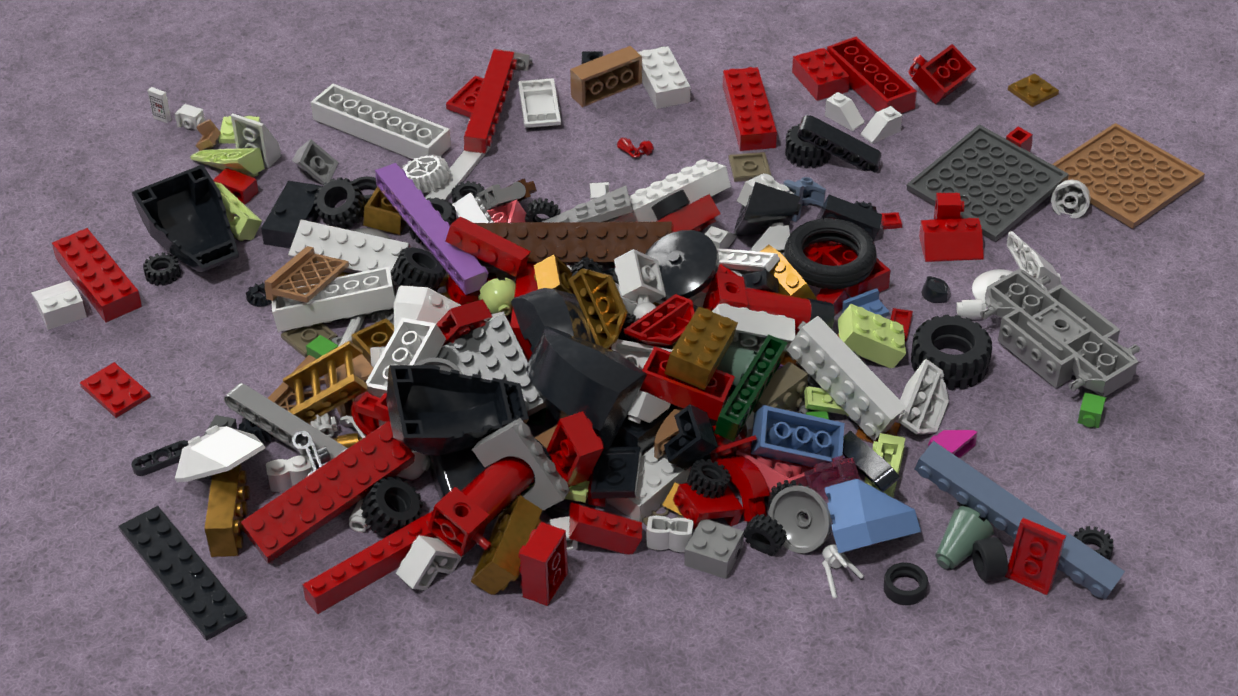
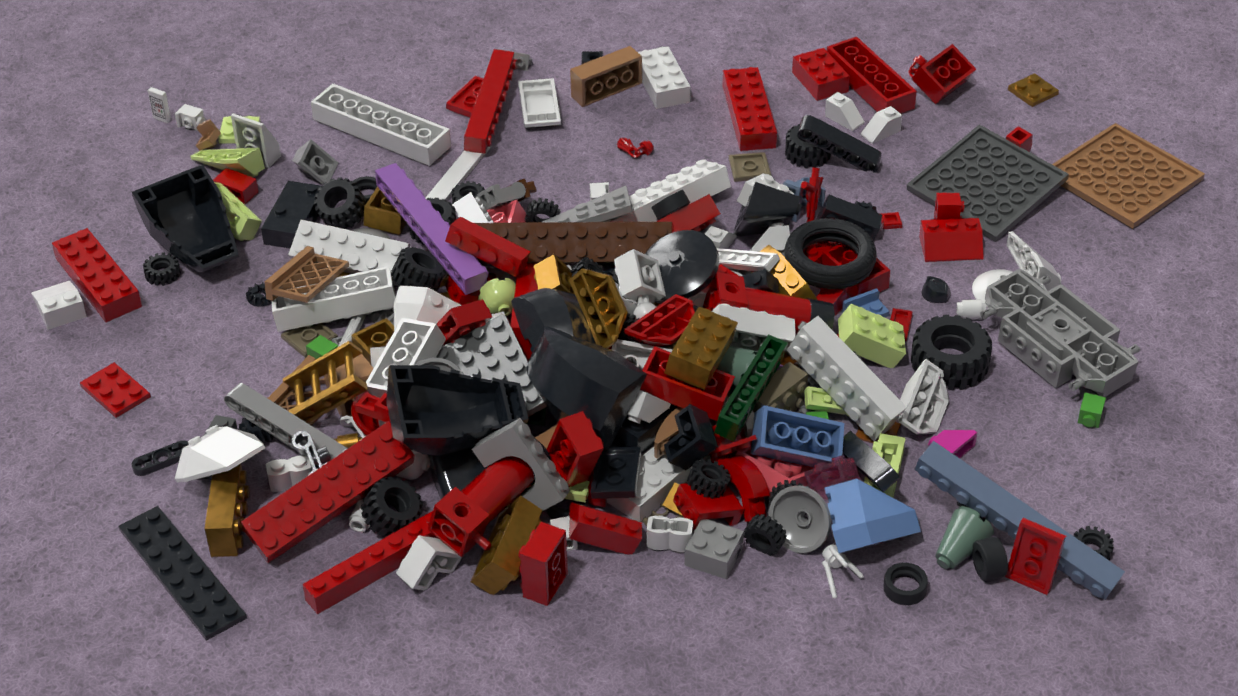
white gear [310,413,338,438] -> none
white gear [402,155,450,193] -> none
white cylinder [1051,180,1091,218] -> none
none -> red piece [801,167,824,222]

